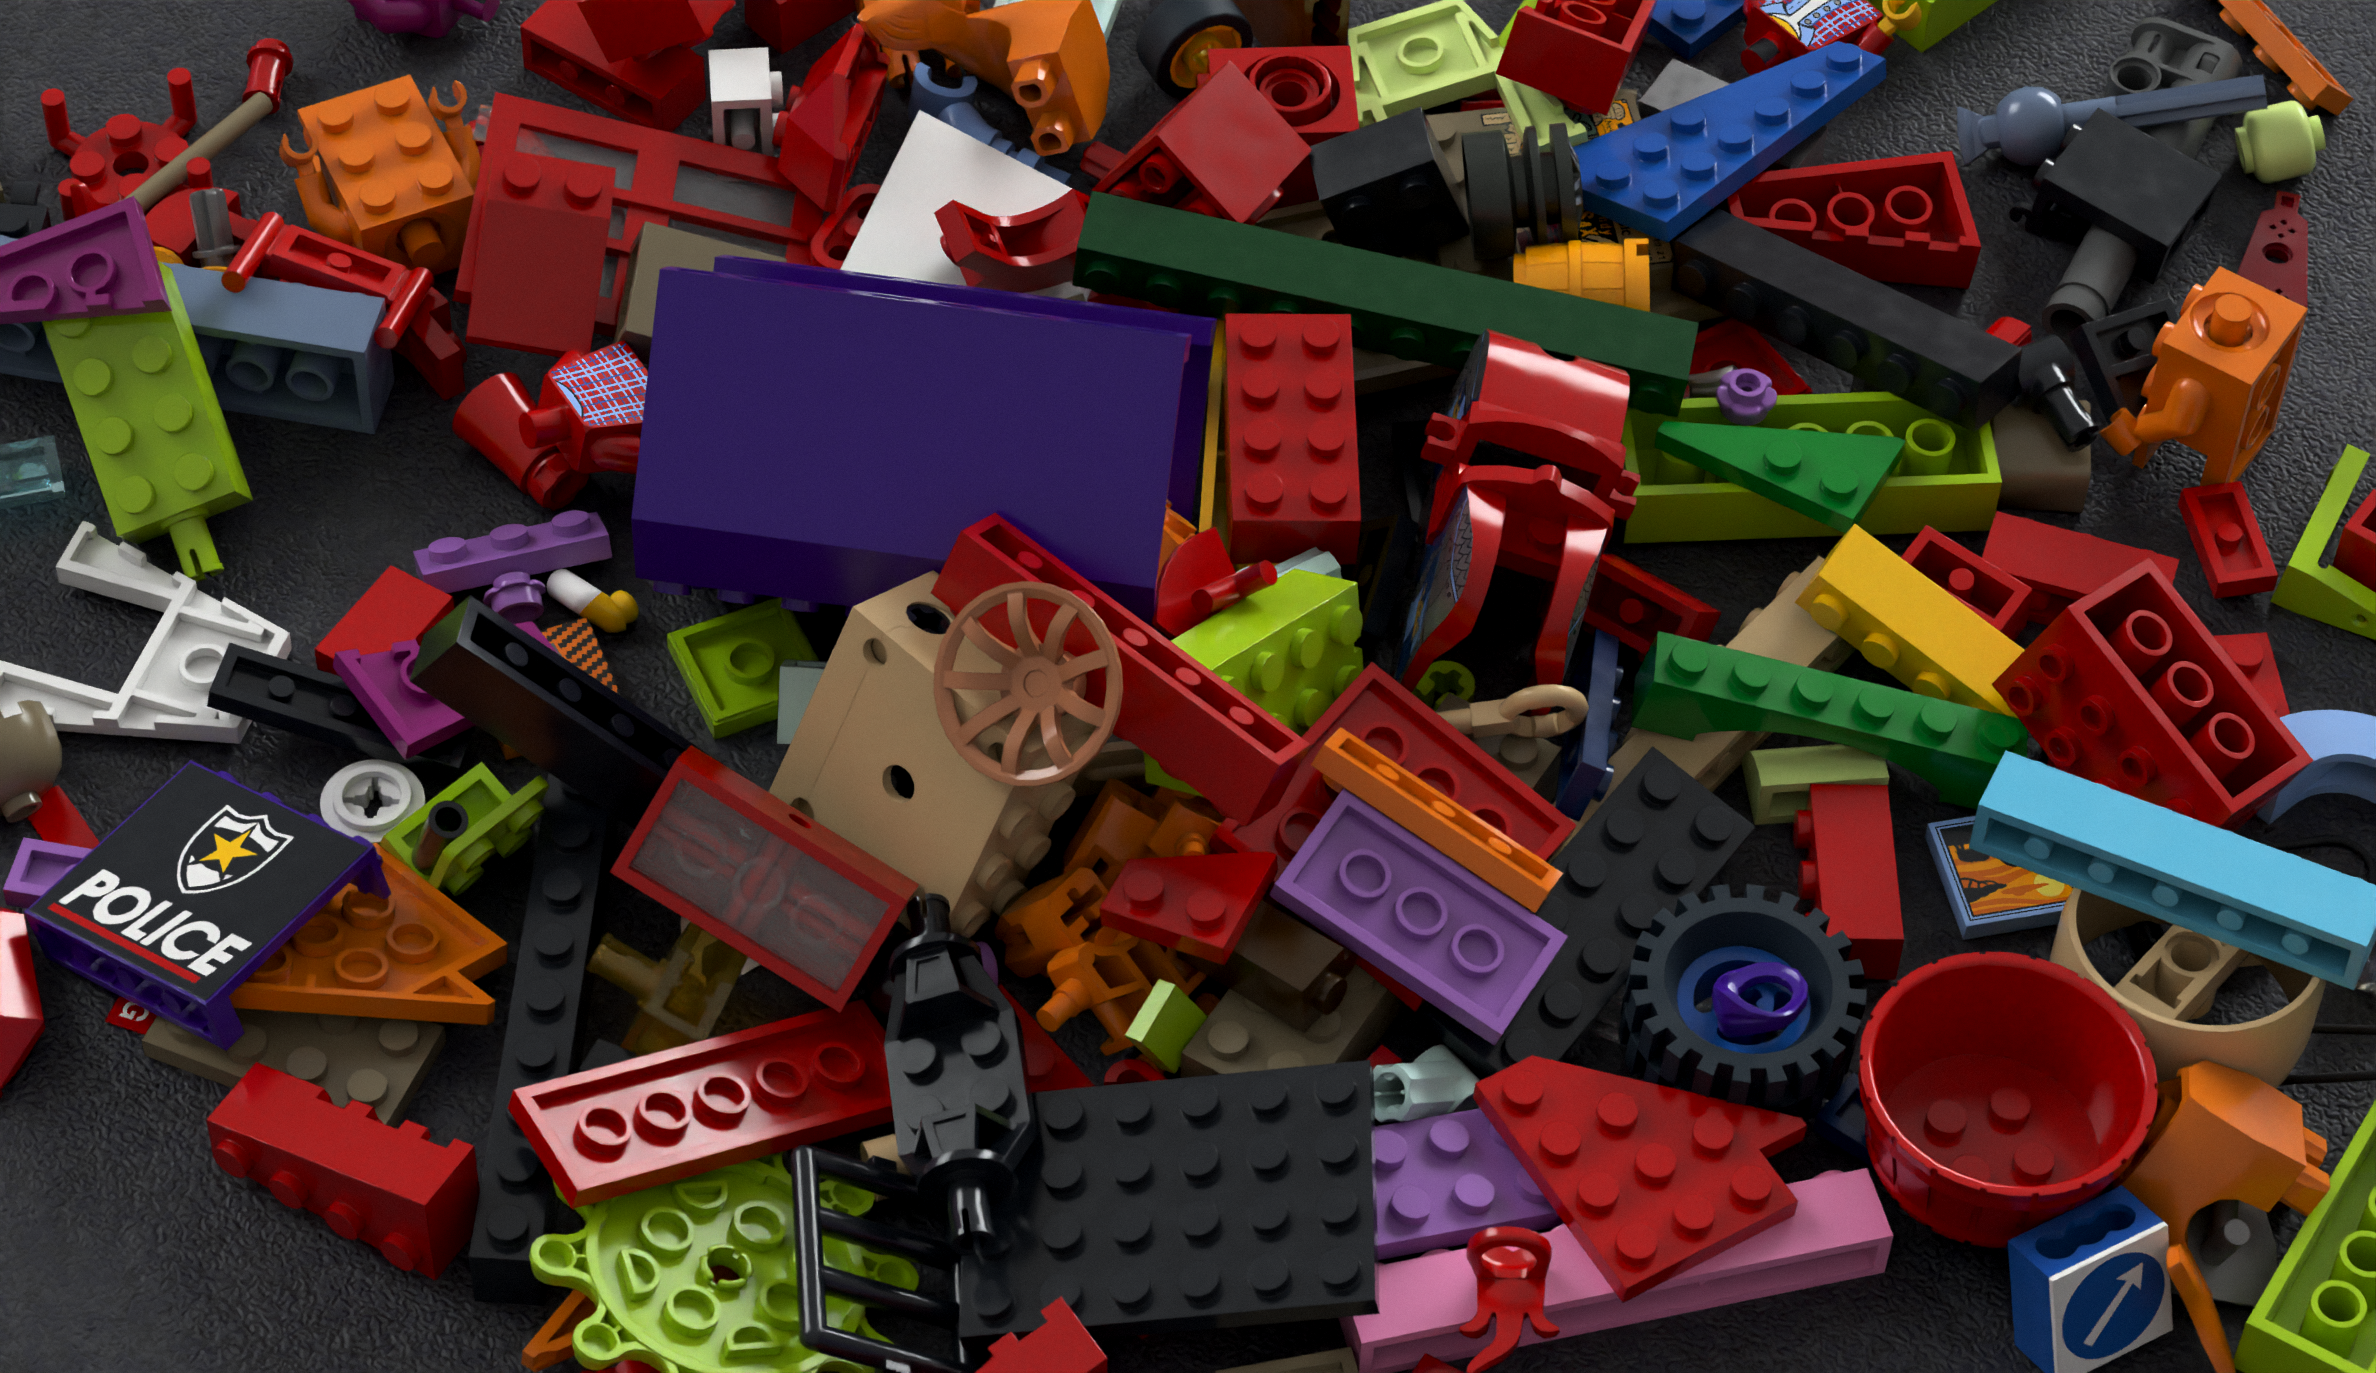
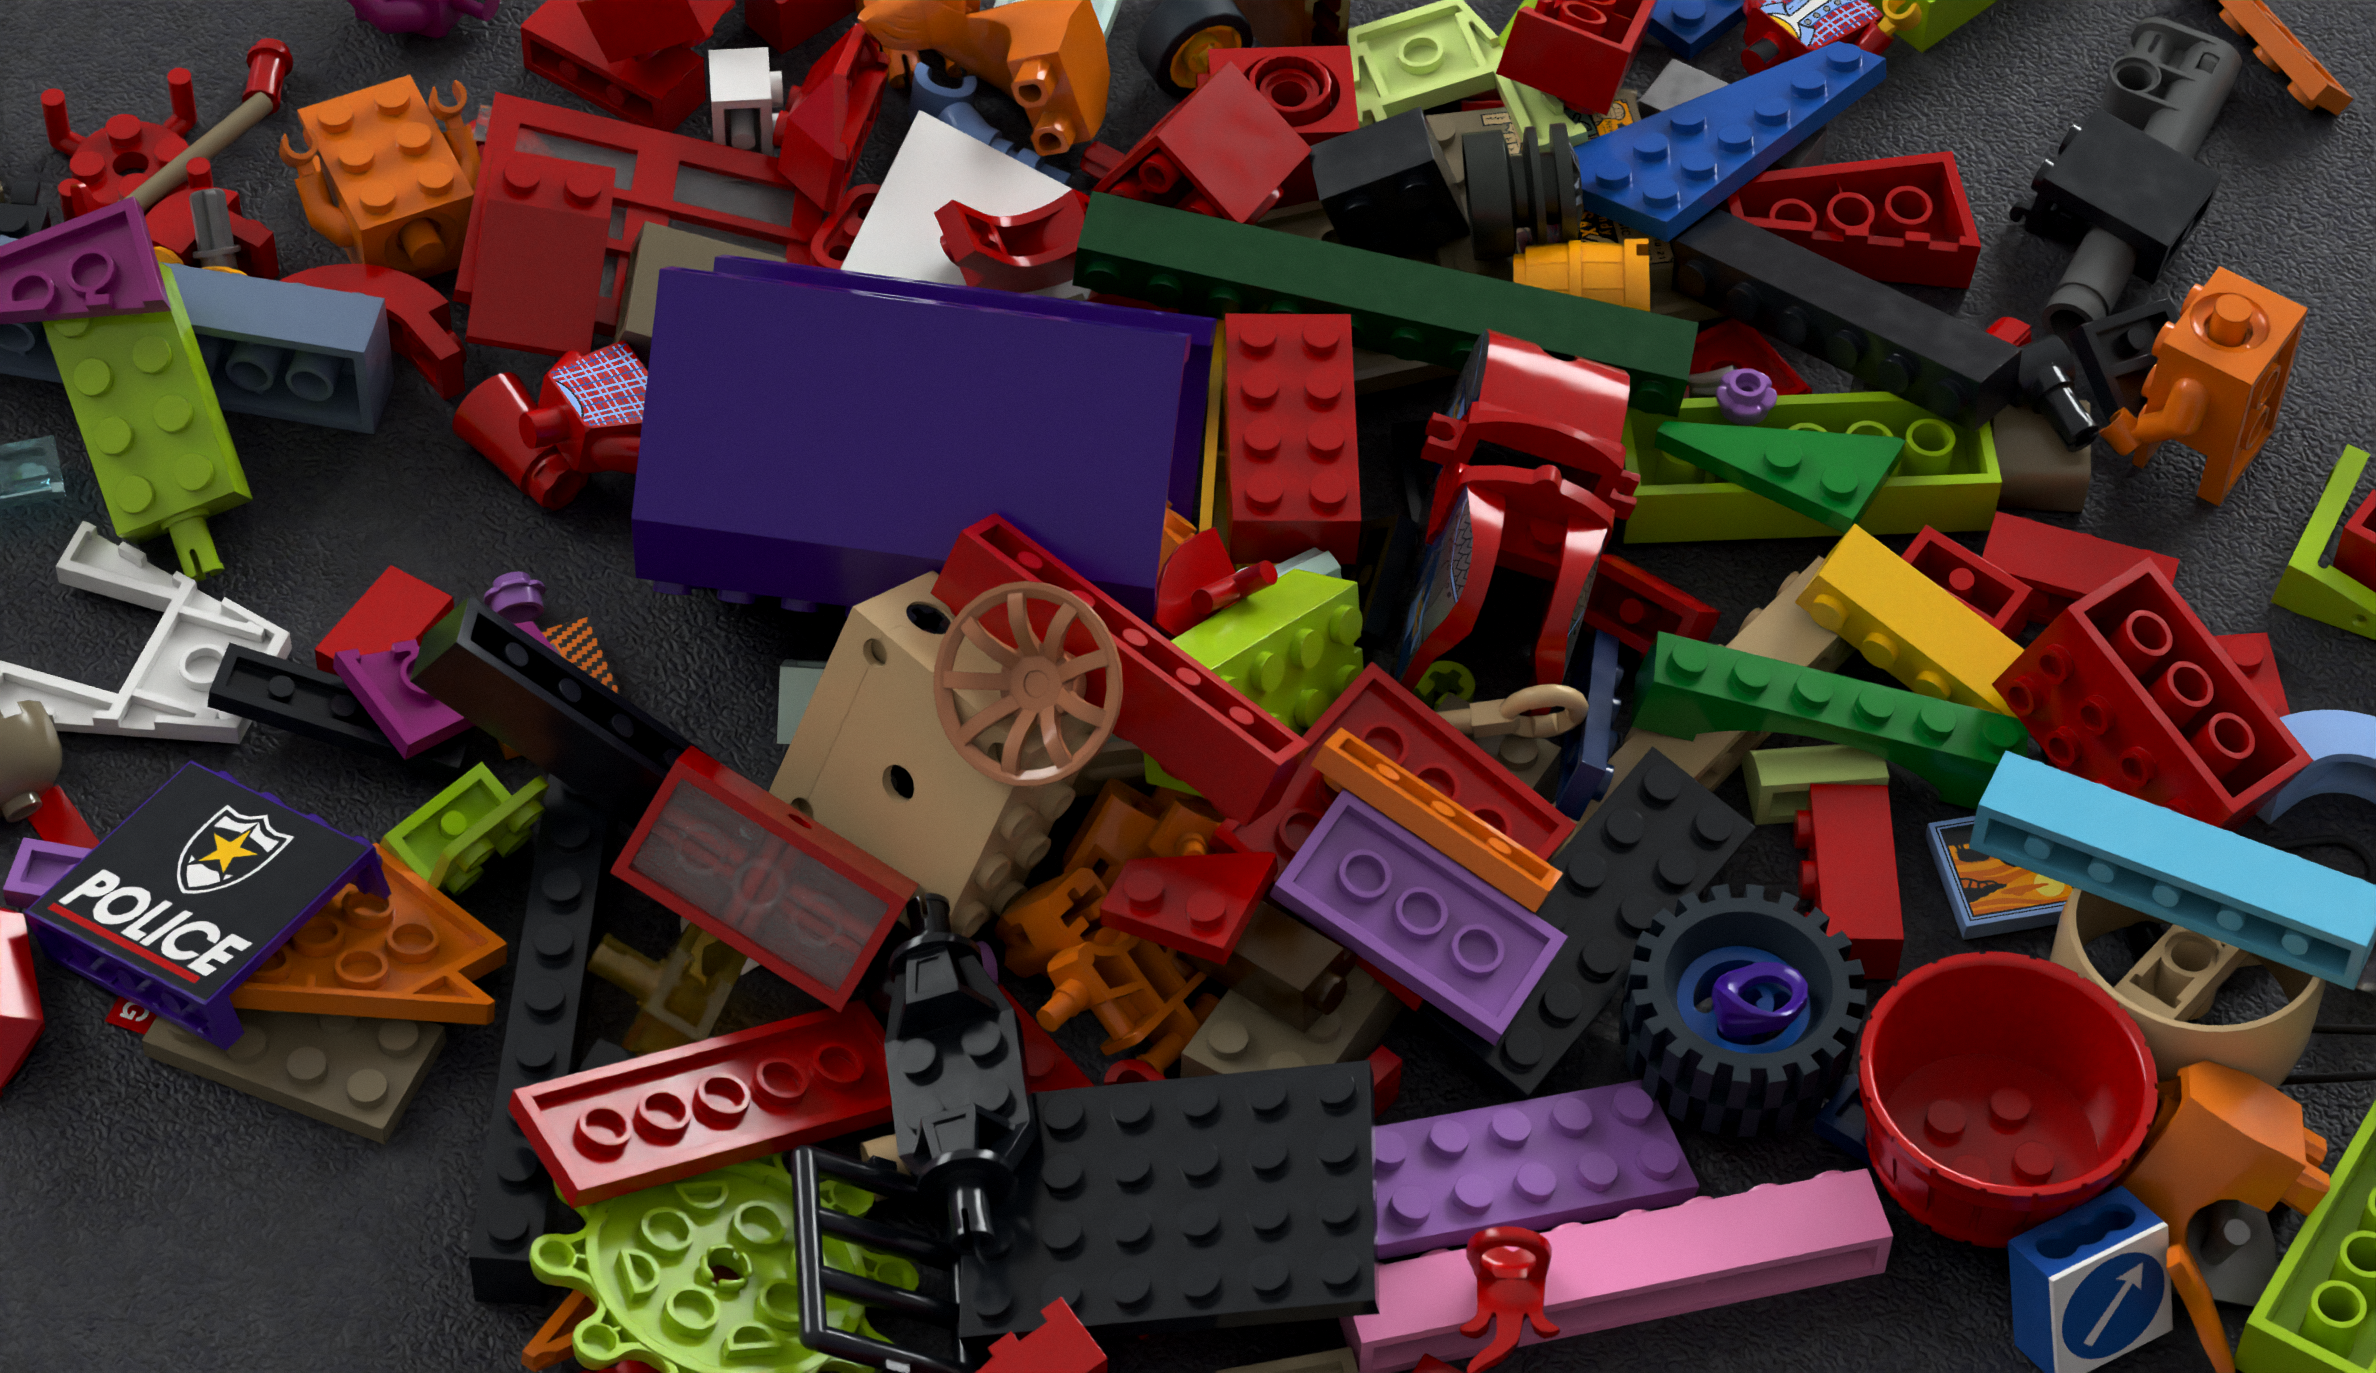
red wedge [206,1062,480,1281] -> none
red plate [221,212,434,349] -> none
white gear [320,759,425,844] -> none
black axle [411,801,468,876] -> none
medium lavender plate [413,510,613,593] -> none
arm [546,569,639,633] -> none
lime tile [667,597,819,740] -> none
lime tile [1125,979,1208,1074] -> none
light aqua piece [1373,1044,1480,1123] -> none
red wing [1473,1055,1807,1303] -> none
sand blue piece [1957,74,2268,166] -> none
red plate [2178,481,2278,599] -> none
yellowish green head [2235,100,2326,184] -> none
dark red piece [2237,190,2308,308] -> none

